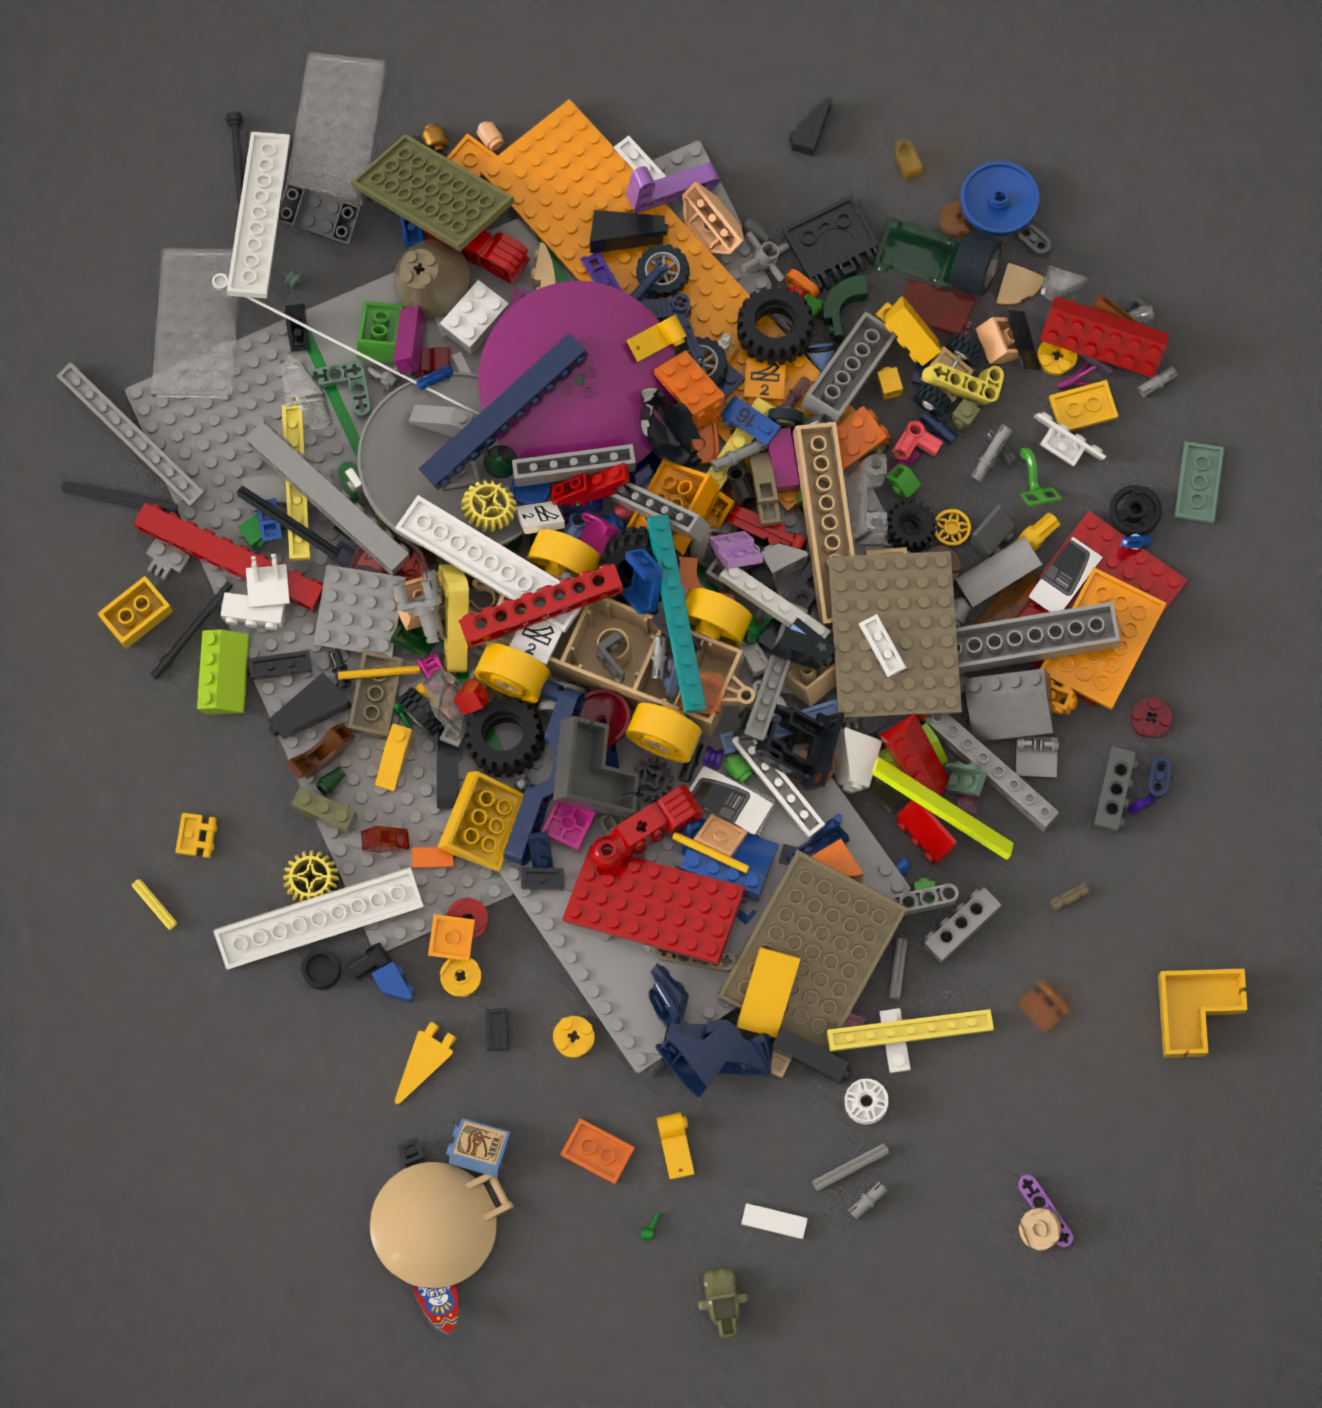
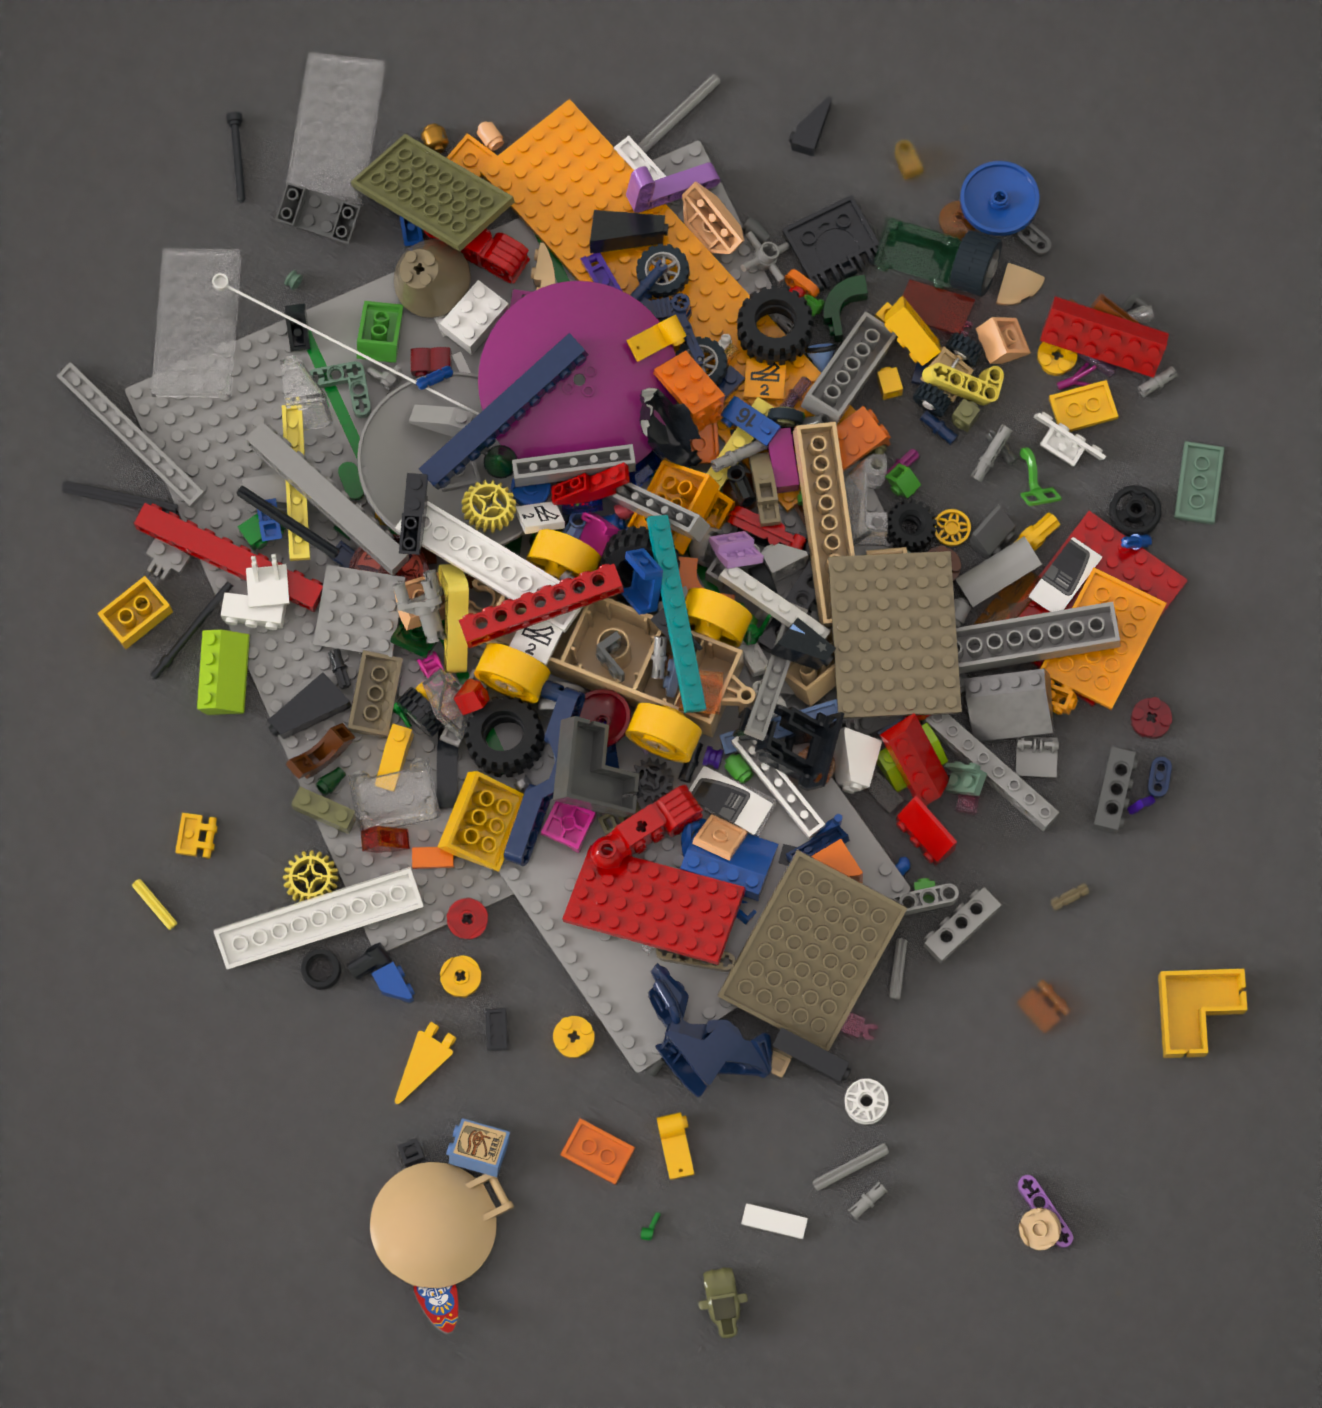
white plate [227,132,290,299] -> none
black plate [249,650,312,680] -> none
yellow bar [338,665,420,680] -> none
white plate [345,468,365,499] -> none
magenta brick [393,306,426,374] -> none
light orange tile [428,914,475,961] -> none
black plate [521,867,564,891] -> none
dark blue plate [528,831,553,868] -> none
yellow bar [672,832,750,874] -> none
yellow tile [736,947,800,1038] -> none
light yellow plate [827,1009,994,1052] -> none
white tile [859,614,906,678] -> none
neon yellow tile [872,757,1014,860] -> none
white plate [879,1008,911,1074] -> none
coral piece [892,421,943,460] -> none
black piece [1006,309,1040,370] -> none
clear slope [1041,266,1087,300] -> none
none -> clear windscreen [348,758,441,834]
none -> black slope [399,473,428,555]
none -> light grey axle [638,74,720,153]

